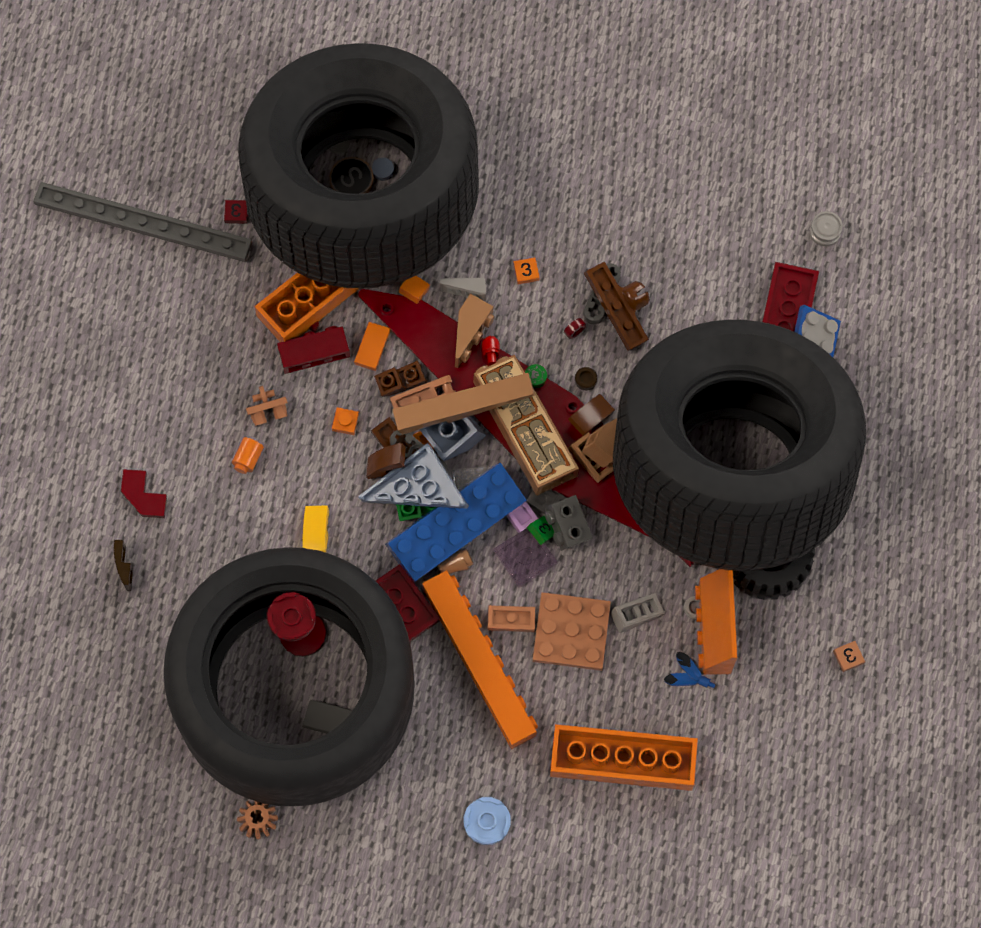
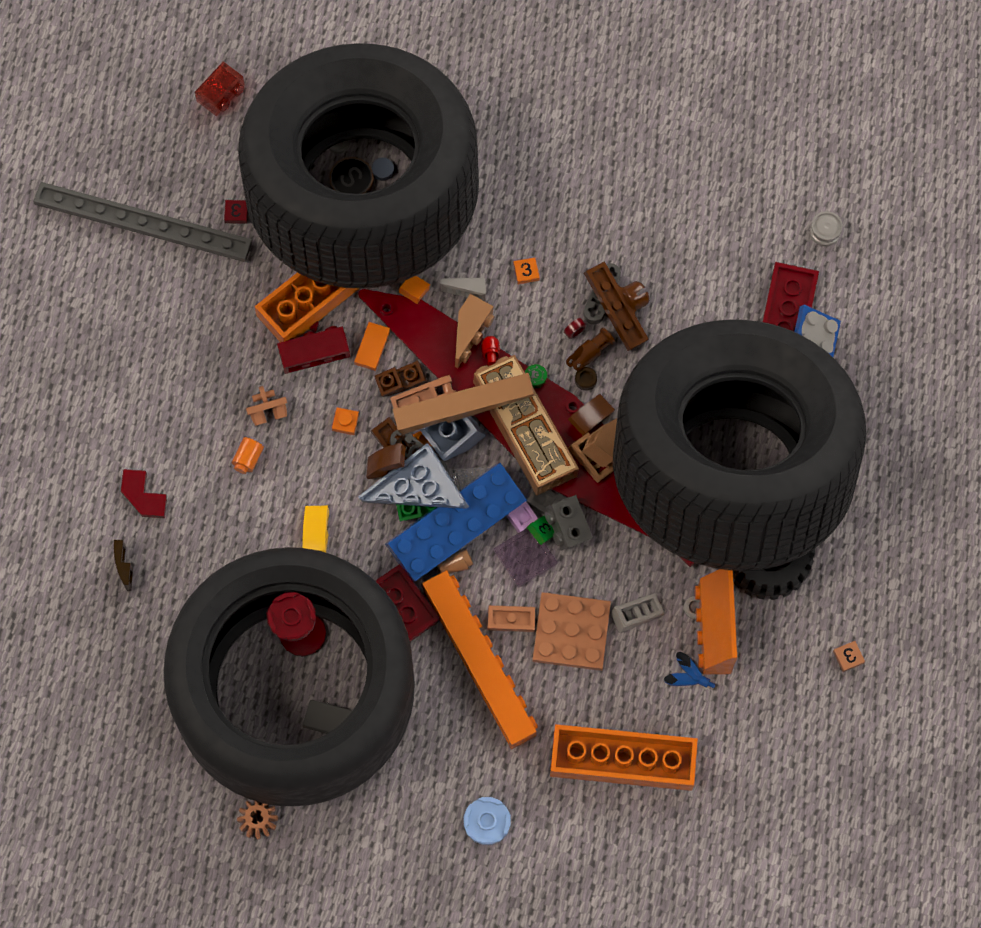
none -> clear red brick [194,61,245,116]
none -> reddish brown piece [566,327,615,371]

